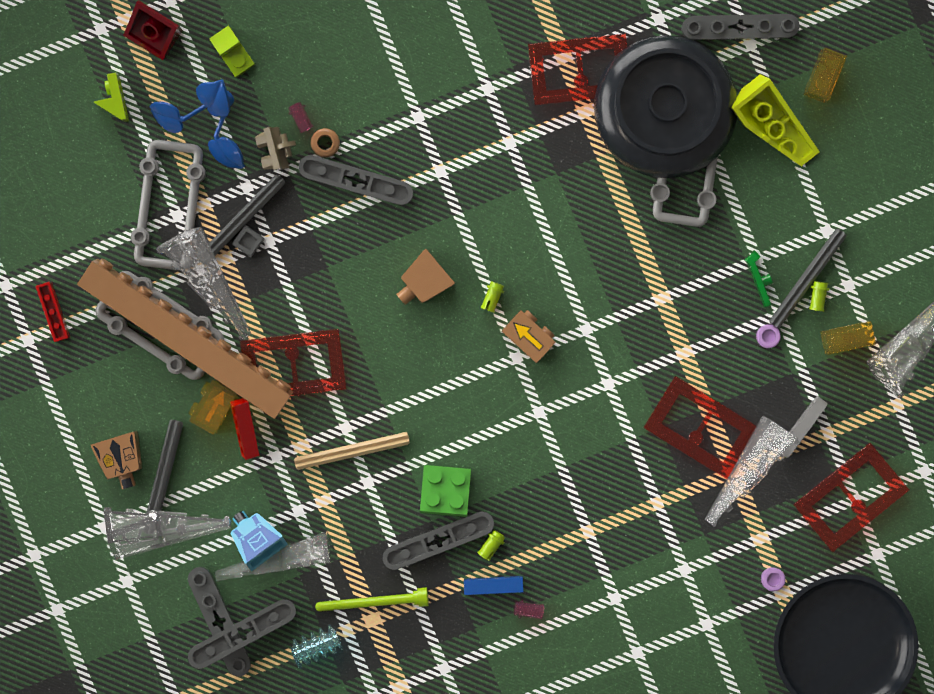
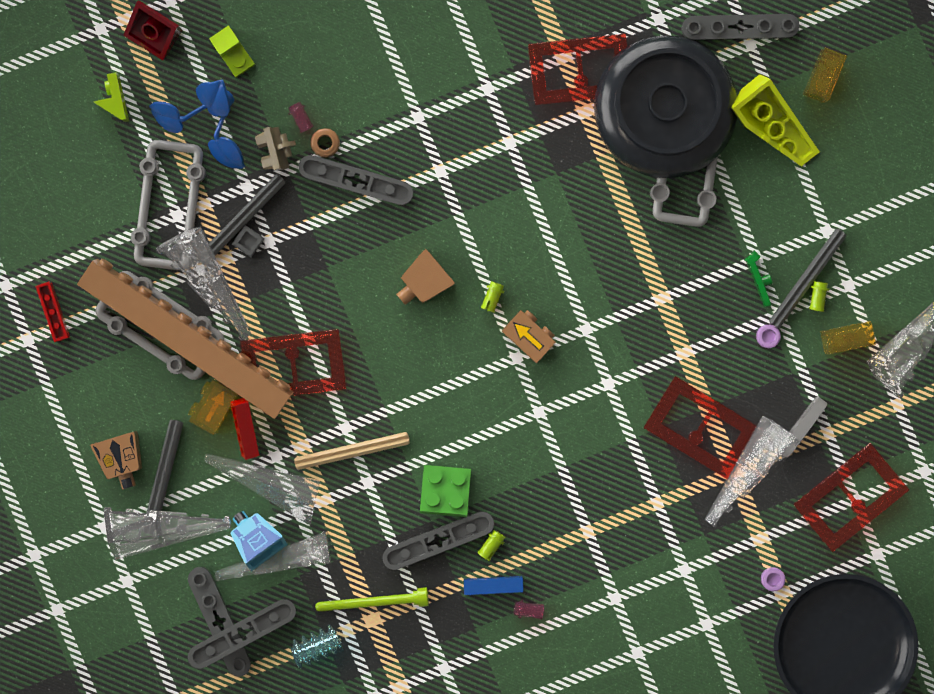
none -> clear wedge [205,453,321,525]

